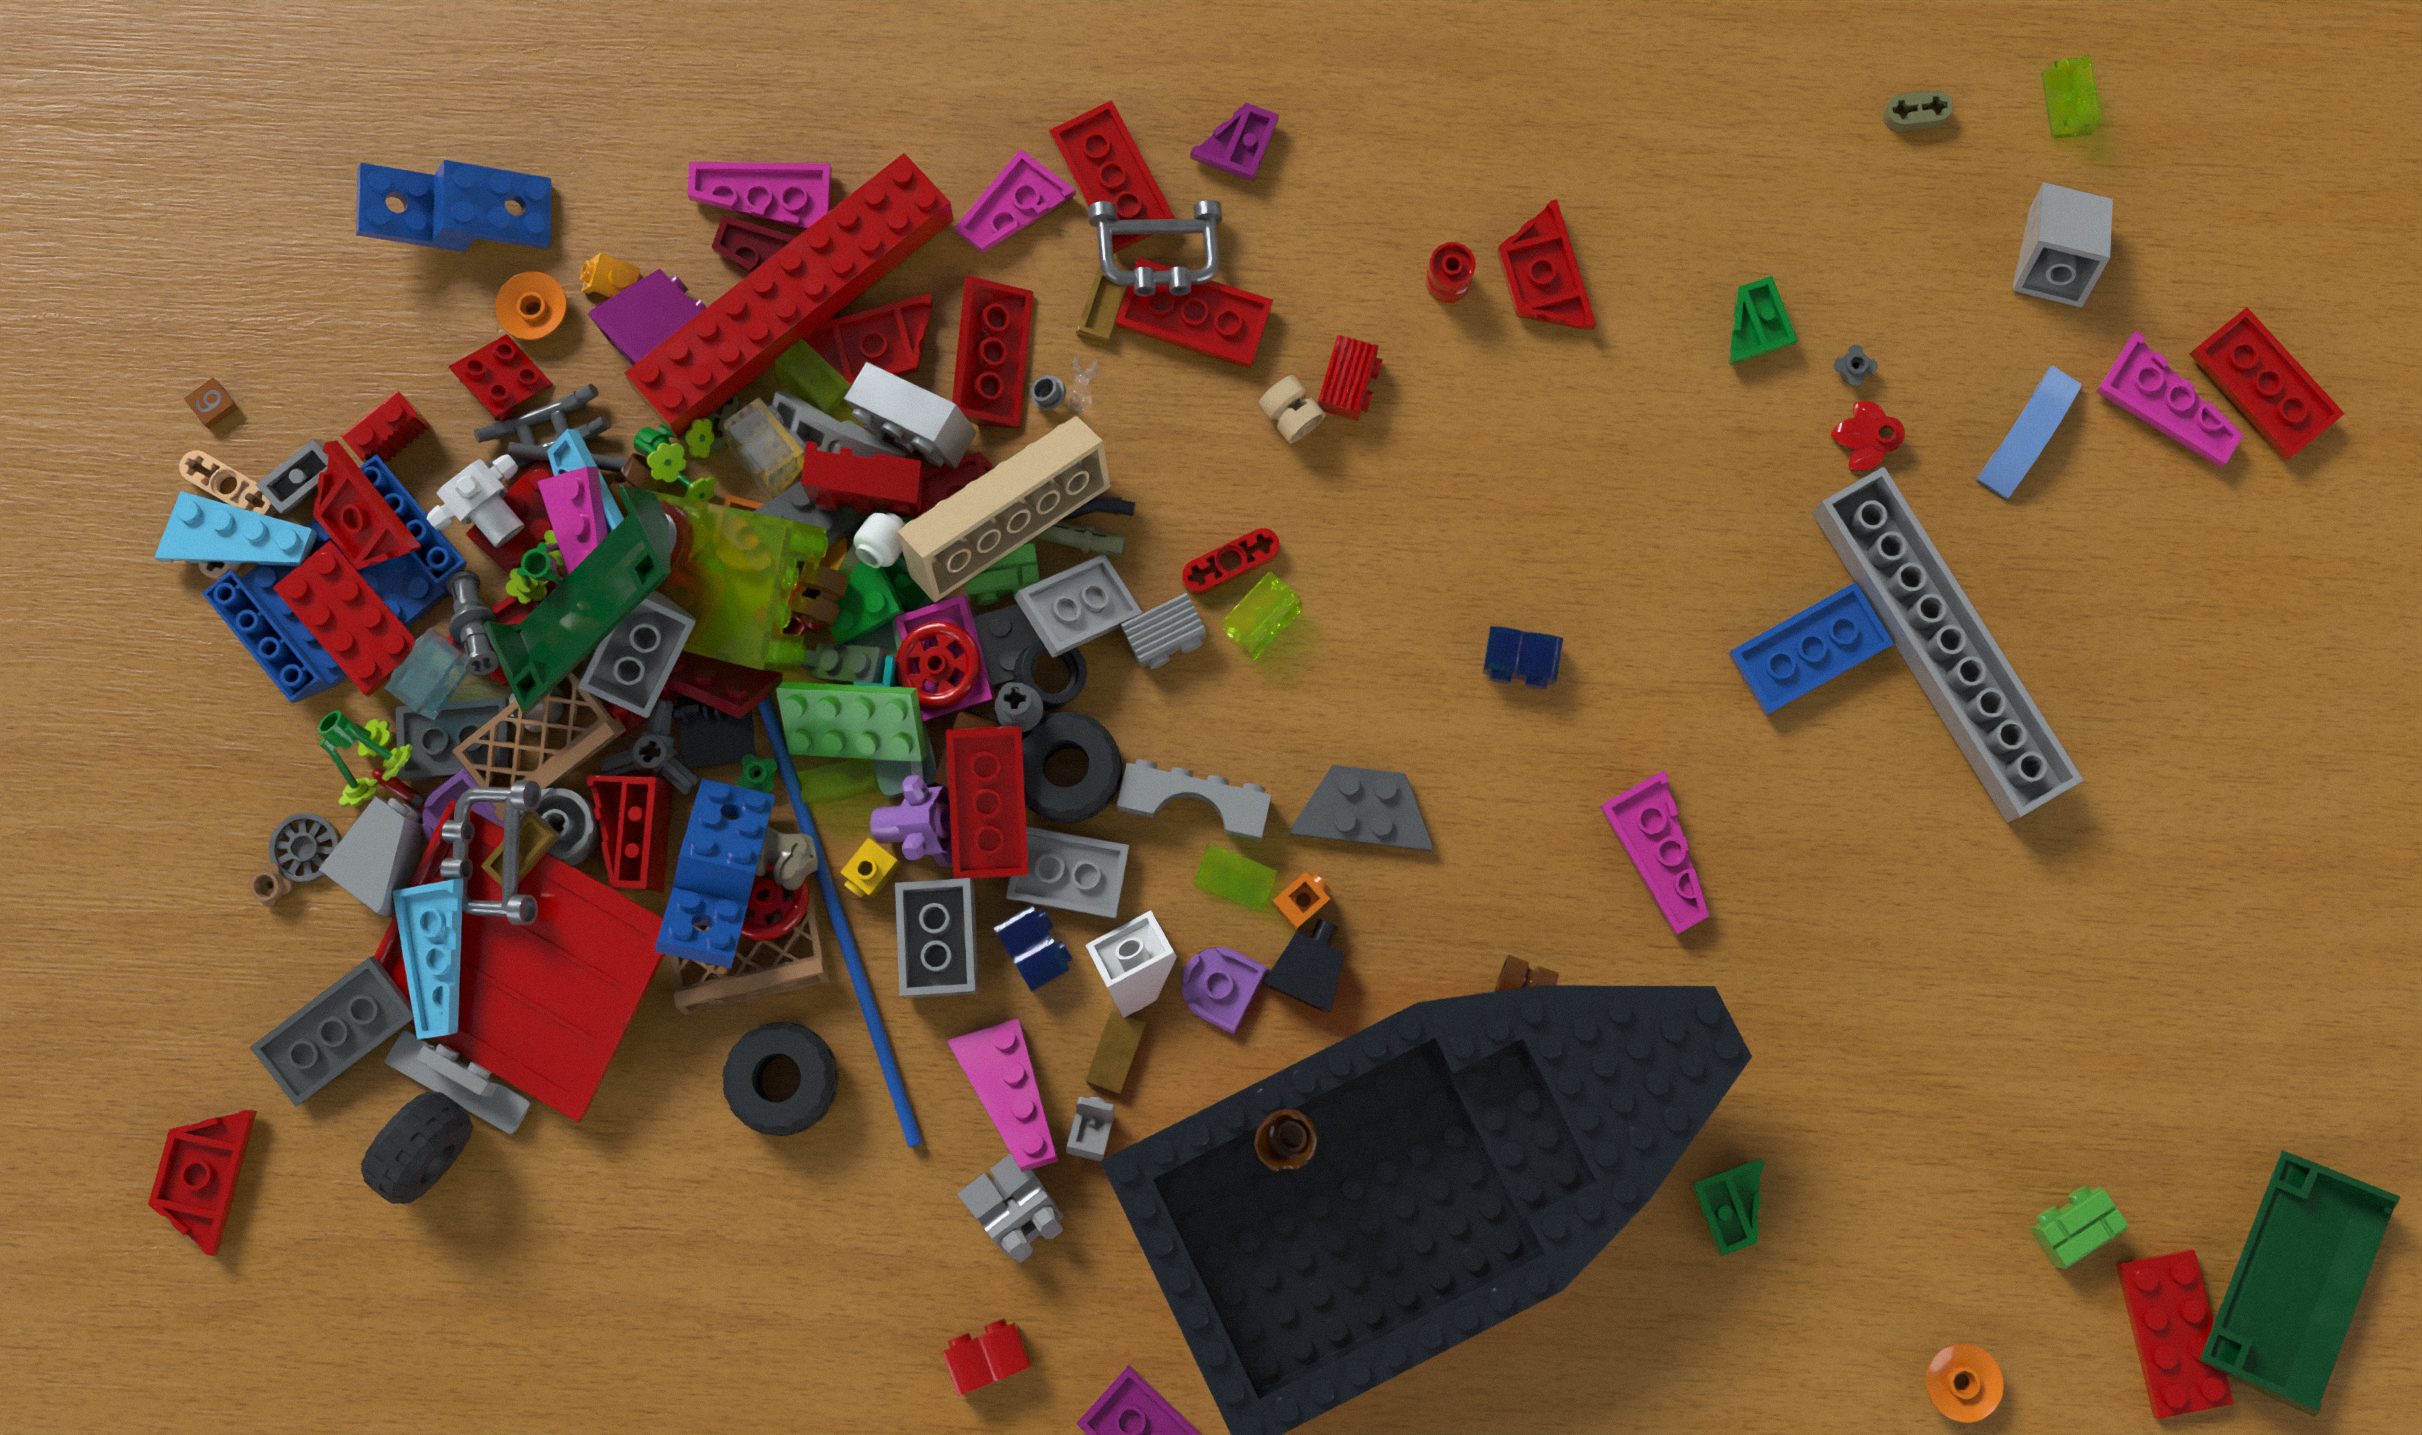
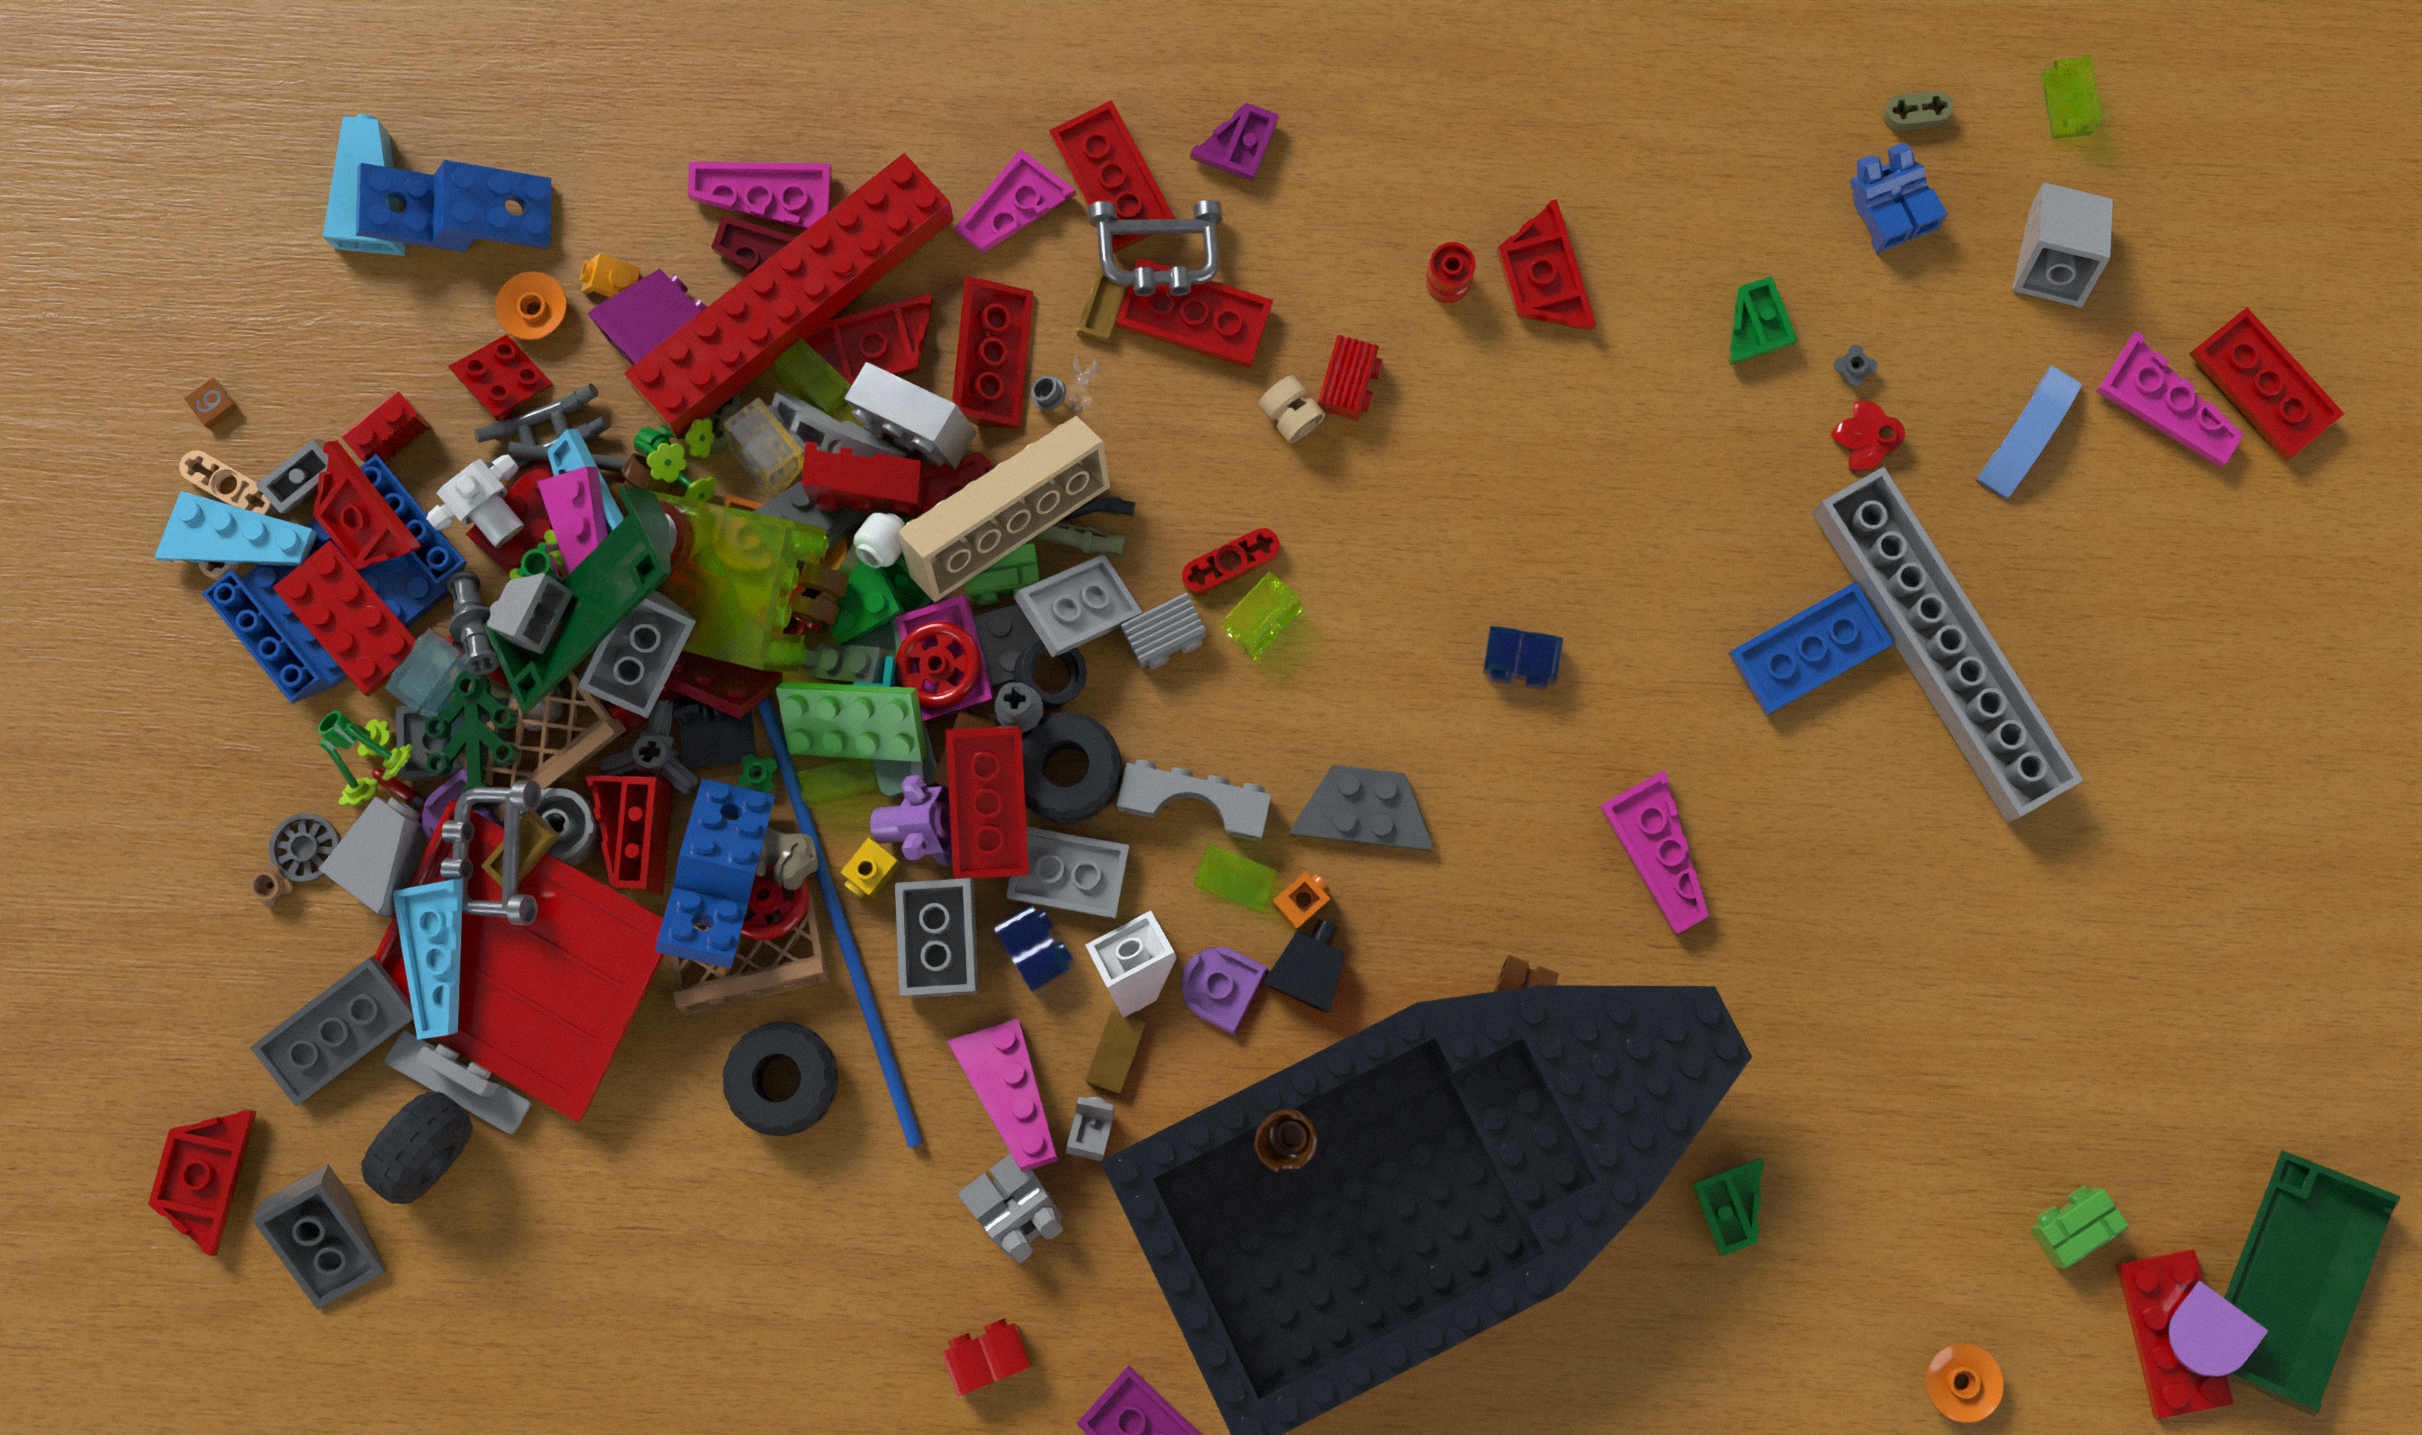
none -> dark grey slope [253,1164,386,1310]
none -> medium azure slope [323,114,405,256]
none -> dark green plant [425,670,519,812]
none -> light grey torso [487,573,573,654]
none -> blue hips [1850,143,1947,254]
none -> medium lavender tile [2169,1281,2268,1377]

